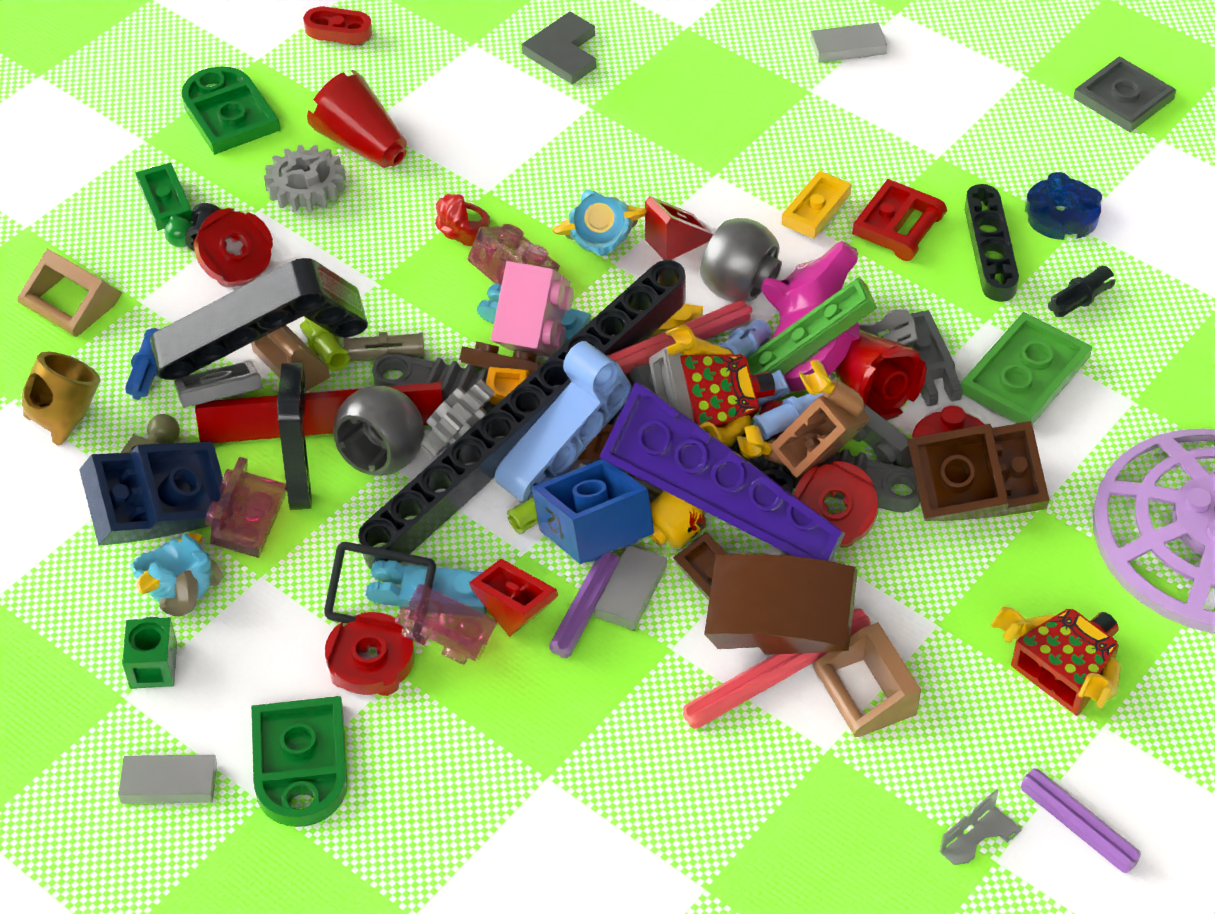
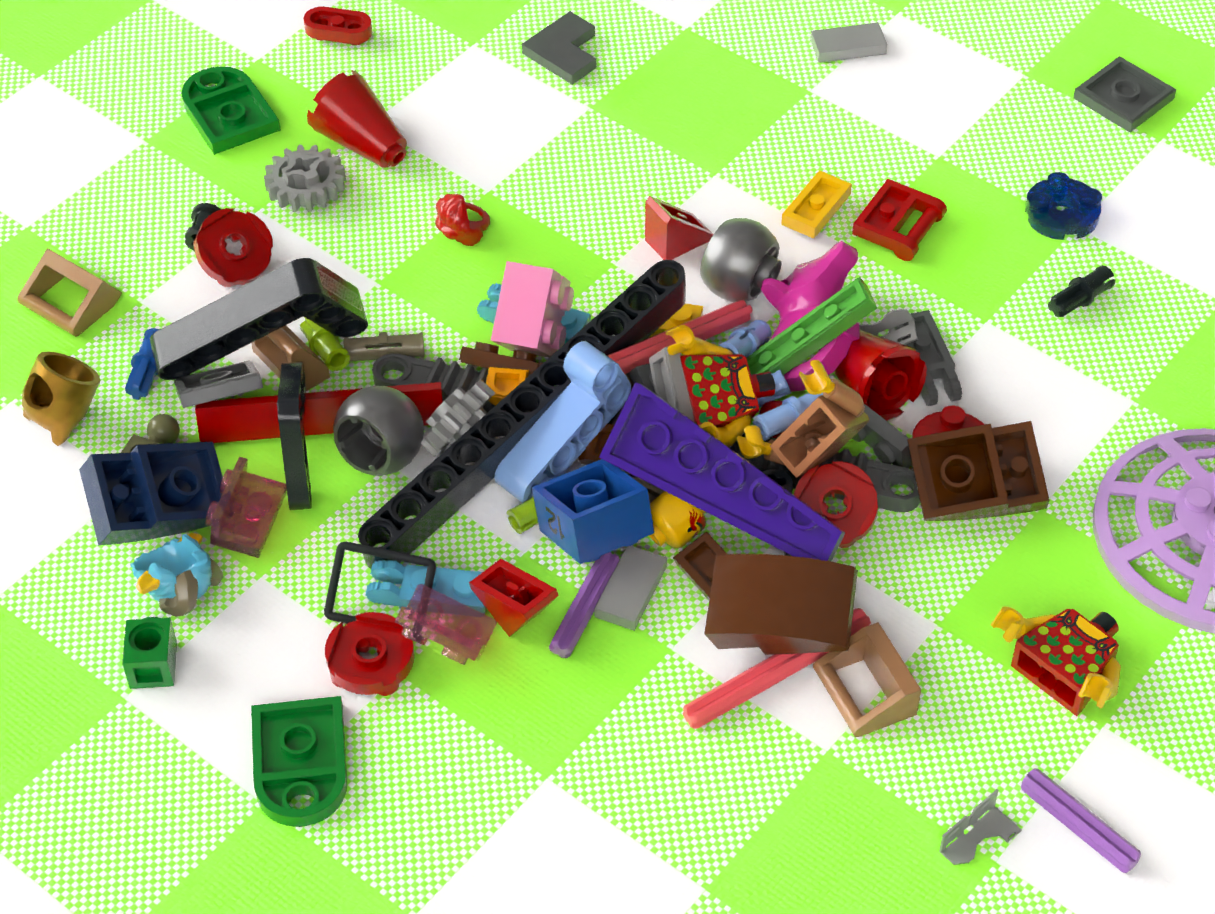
light grey tile [118,755,217,804] -> none
green plate [135,162,192,248] -> none
bracket [468,224,560,285] -> none
medium azure hair [552,190,647,256] -> none
bright green plate [961,312,1093,425] -> none
black beam [964,184,1019,302] -> none

